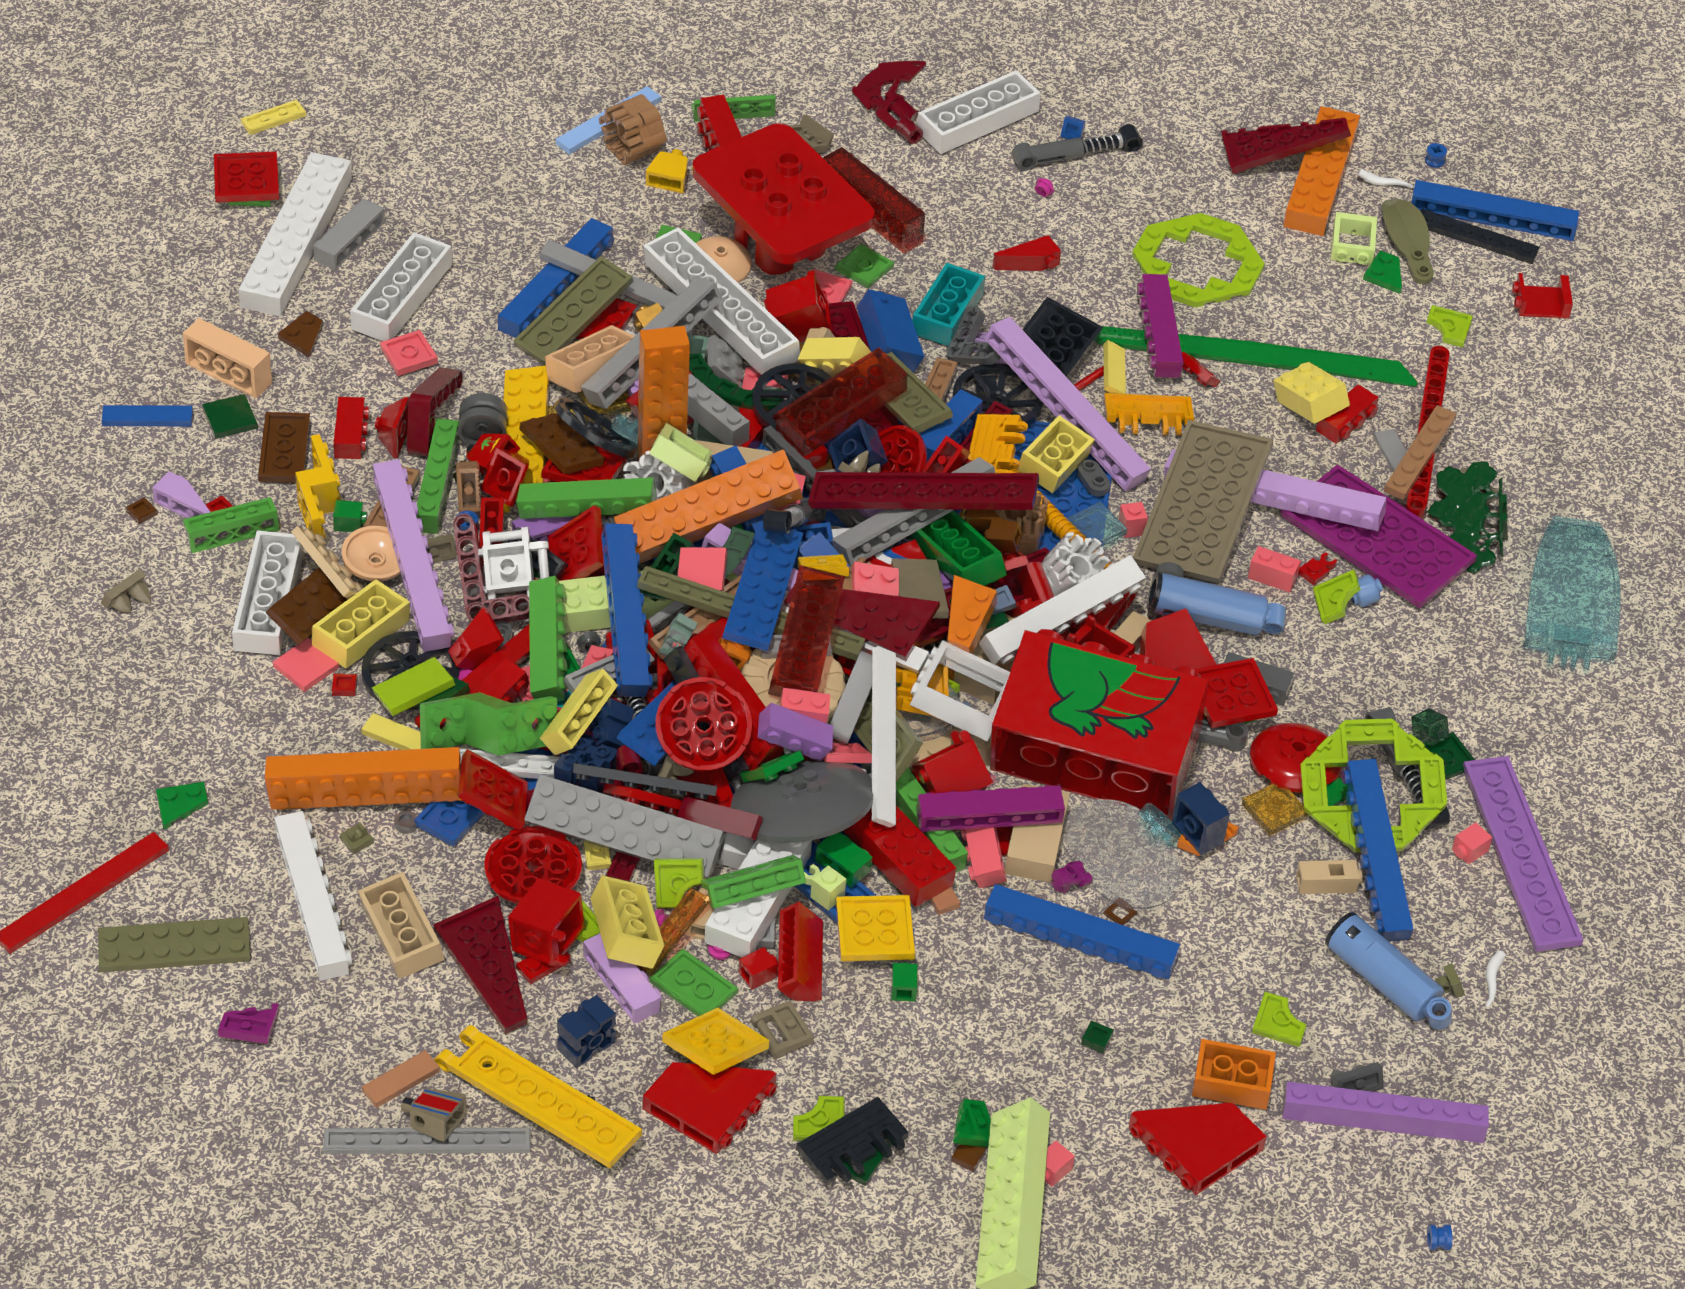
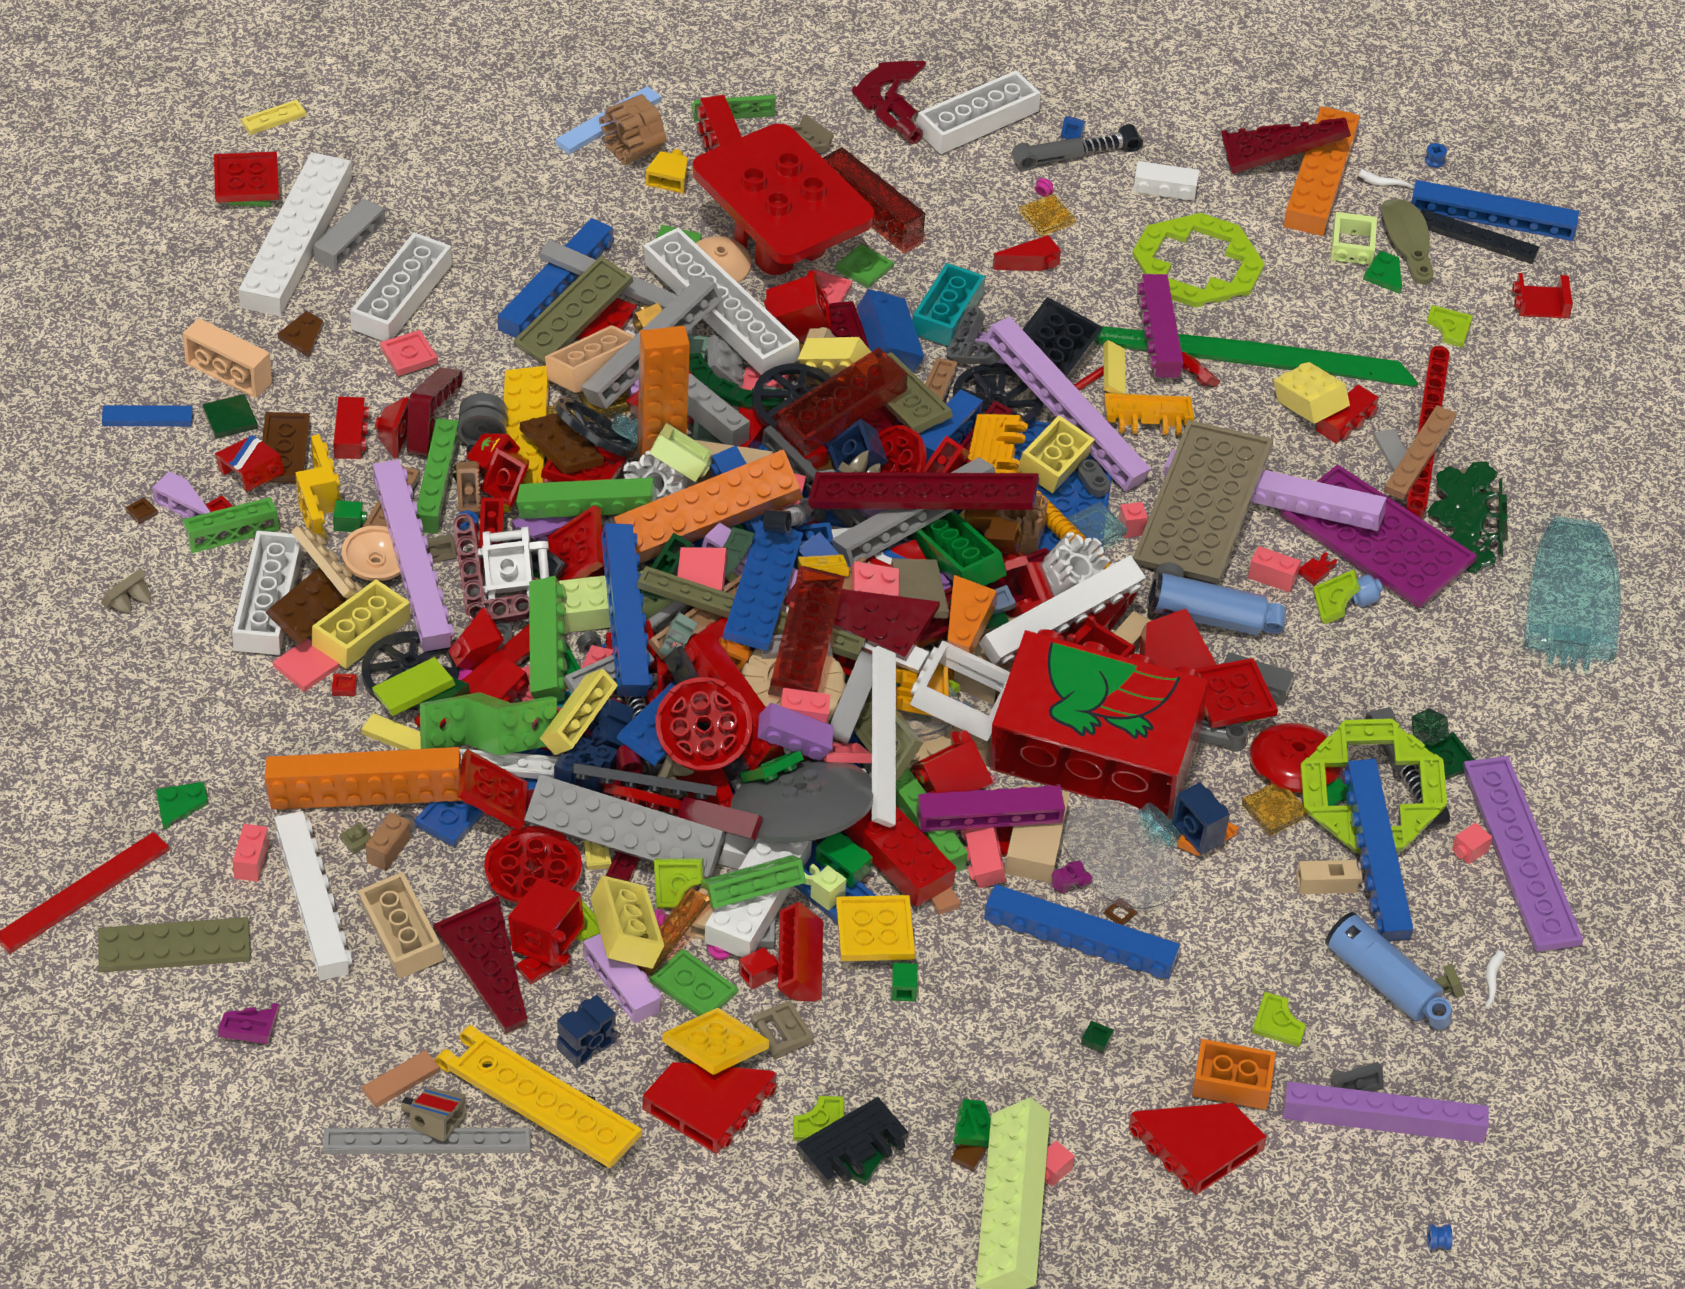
none -> red panel [215,435,285,492]
none -> coral brick [233,824,269,882]
none -> medium nougat brick [365,813,411,871]
none -> clear yellow plate [1019,194,1076,237]
none -> white brick [1133,161,1199,201]

